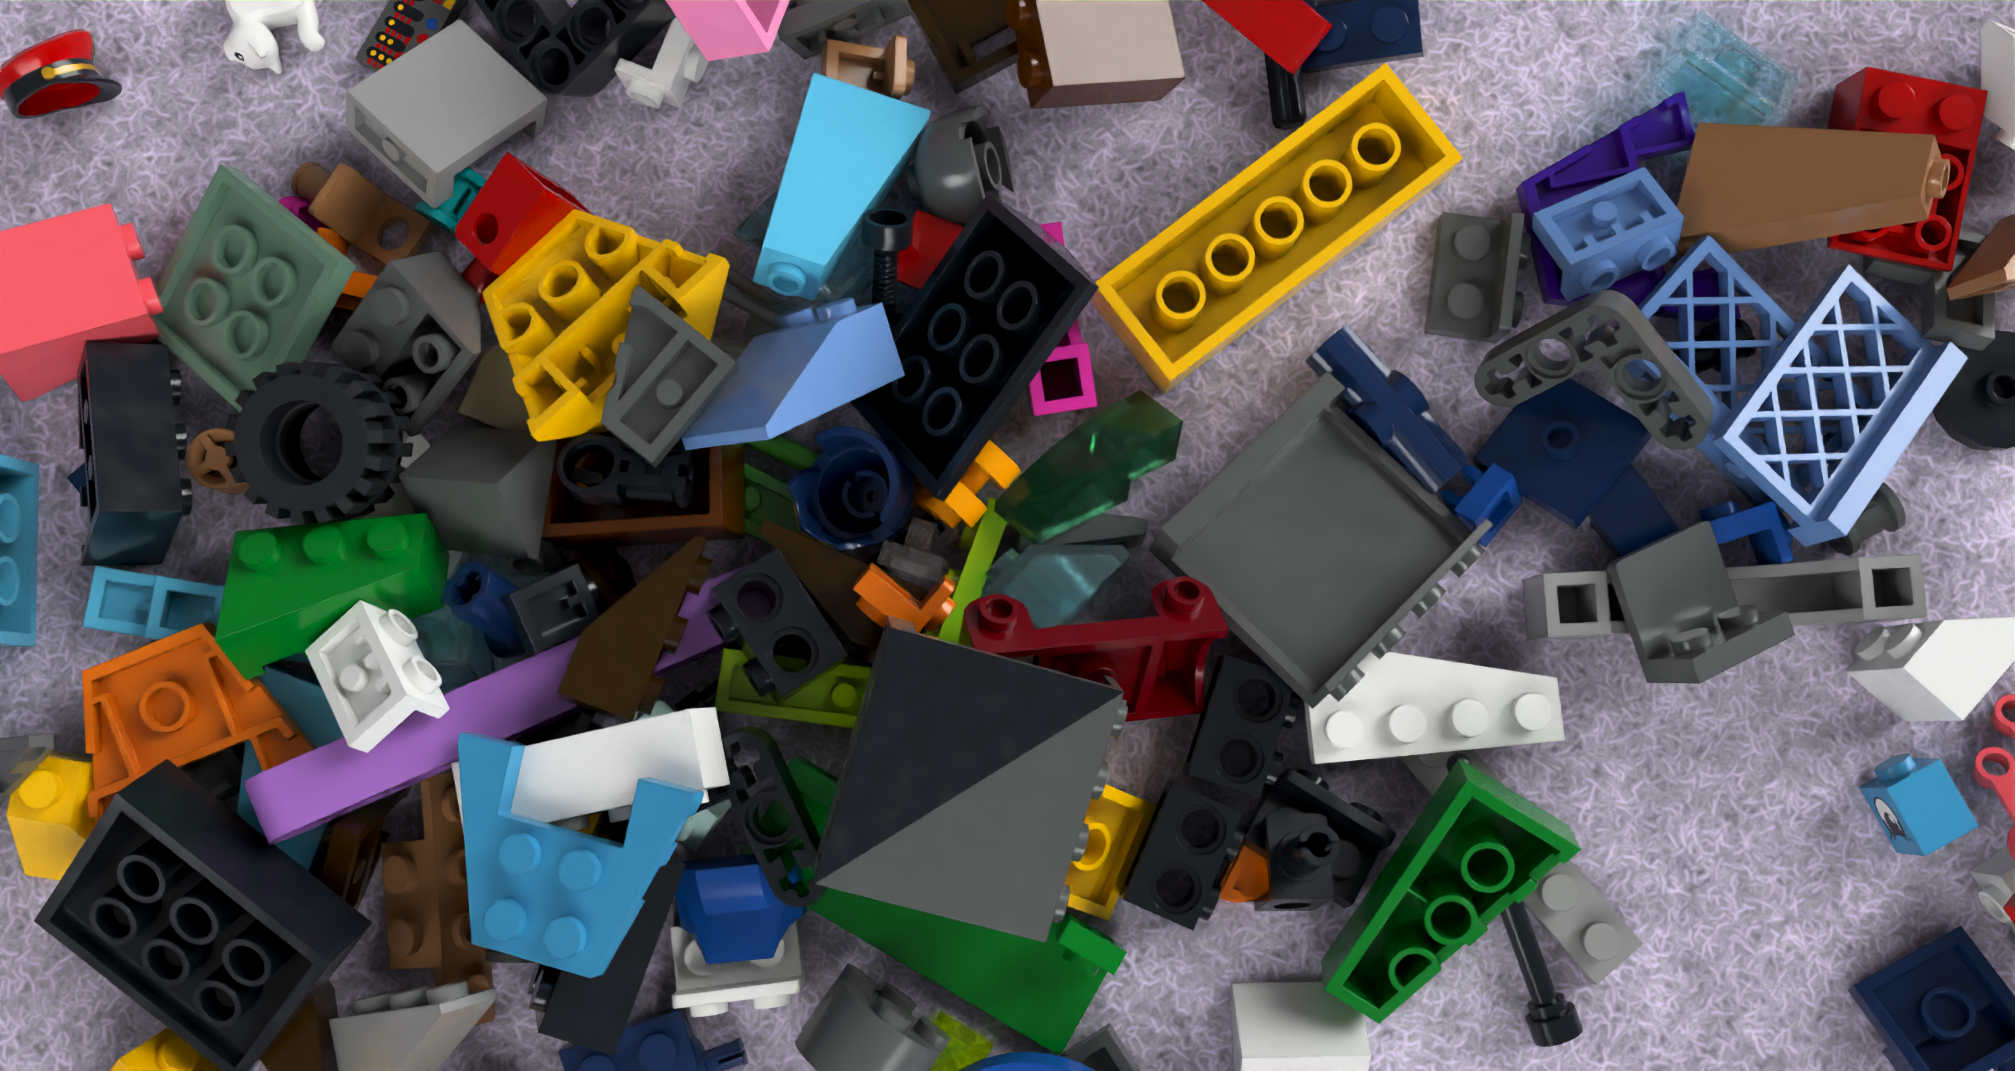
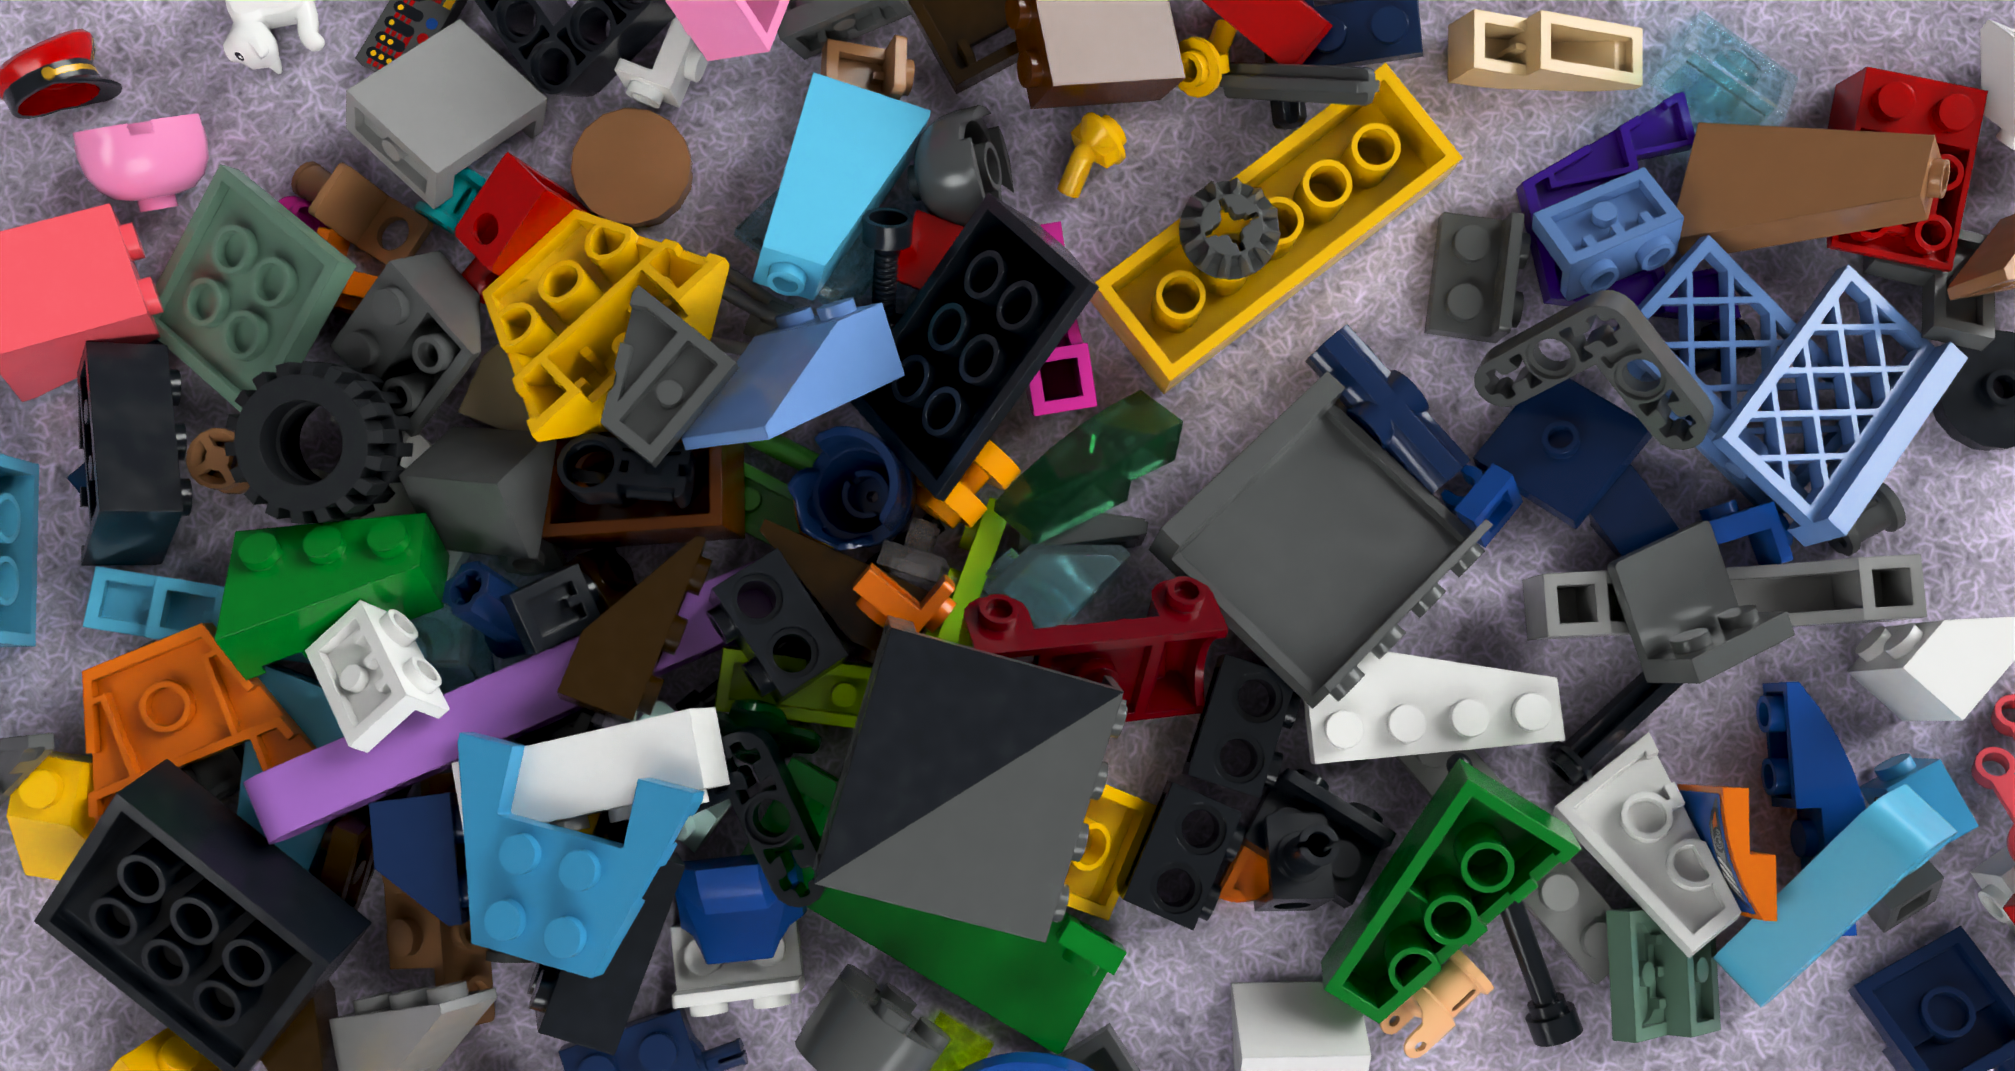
none -> bright pink cylinder [73,114,209,212]
none -> dark blue slope [369,792,470,926]
none -> medium nougat tile [570,108,693,228]
none -> dark green plate [716,699,822,766]
none -> yellow plate [1057,112,1127,198]
none -> yellow plate [1178,19,1237,98]
none -> dark grey gear [1179,178,1281,280]
none -> dark grey axle [1219,62,1380,106]
none -> light nougat piece [1380,950,1494,1058]
none -> tan slope [1448,9,1643,92]
none -> black axle [1547,671,1684,786]
none -> white wing [1553,732,1742,958]
none -> sand green slope [1606,907,1721,1043]
none -> orange slope [1677,784,1777,921]
none -> medium azure beam [1713,784,1958,1008]
none -> blue slope [1756,681,1866,936]
none -> dark grey tile [1867,860,1944,933]

